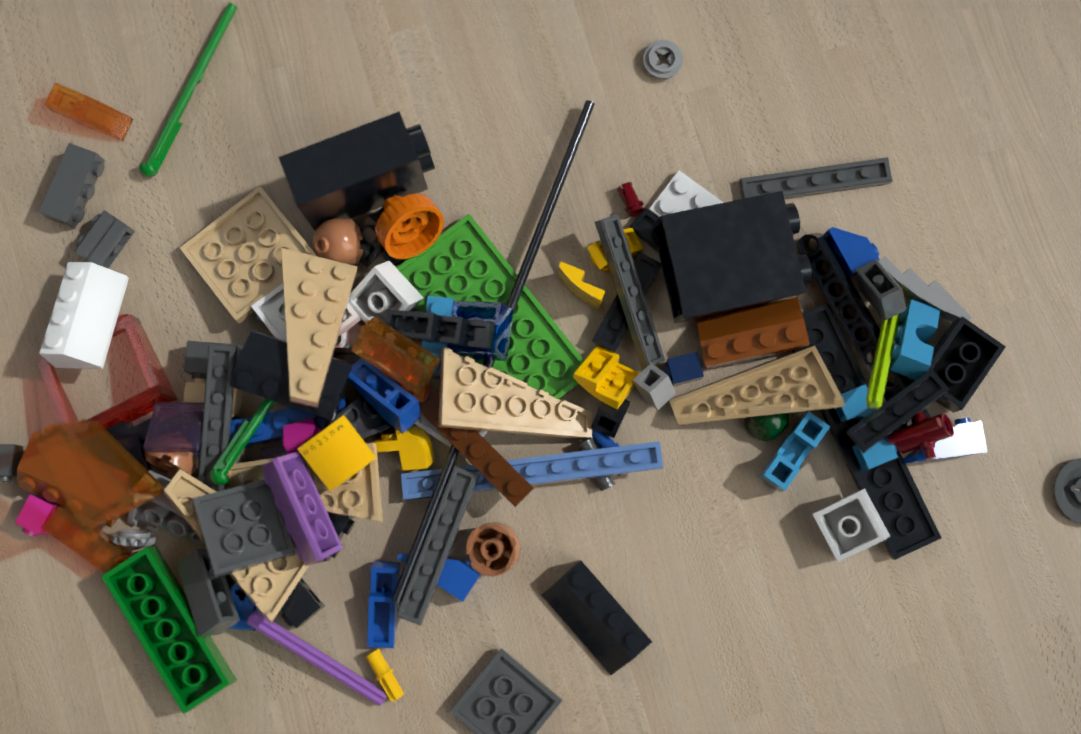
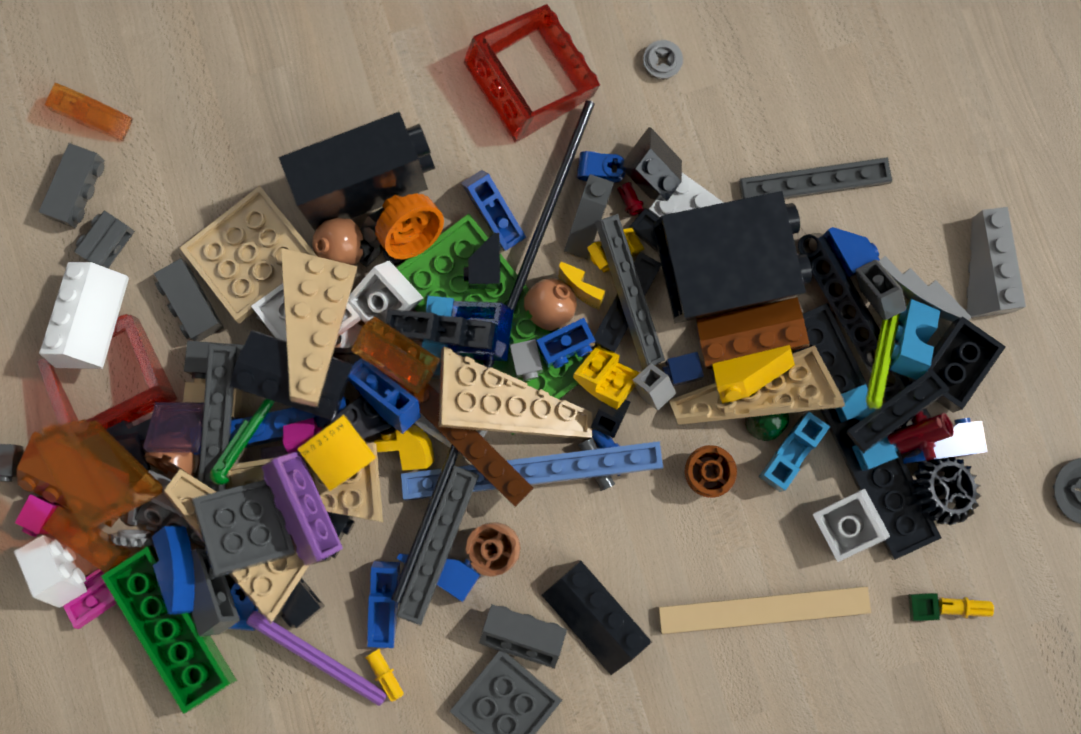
green bar [139,3,237,177] -> none
none -> white brick [14,535,87,608]
none -> dark pink plate [63,566,117,629]
none -> blue slope [152,526,195,614]
none -> dark grey brick [154,258,224,342]
none -> blue slope [461,170,526,251]
none -> clear red windscreen [463,4,601,143]
none -> black slope [464,233,501,289]
none -> dark grey brick [479,604,567,669]
none -> light grey brick [510,339,542,381]
none -> nougat cylinder [524,278,577,331]
none -> blue brick [537,318,595,369]
none -> dark grey slope [564,174,614,260]
none -> blue piece [577,151,625,183]
none -> black slope [619,127,682,201]
none -> tan tile [658,586,871,634]
none -> dark orange cone [685,445,737,498]
none -> yellow slope [713,345,795,403]
none -> dark green plate [908,593,940,621]
none -> black gear [911,456,981,525]
none -> yellow axle [938,597,994,618]
none -> light grey wedge [965,207,1026,318]

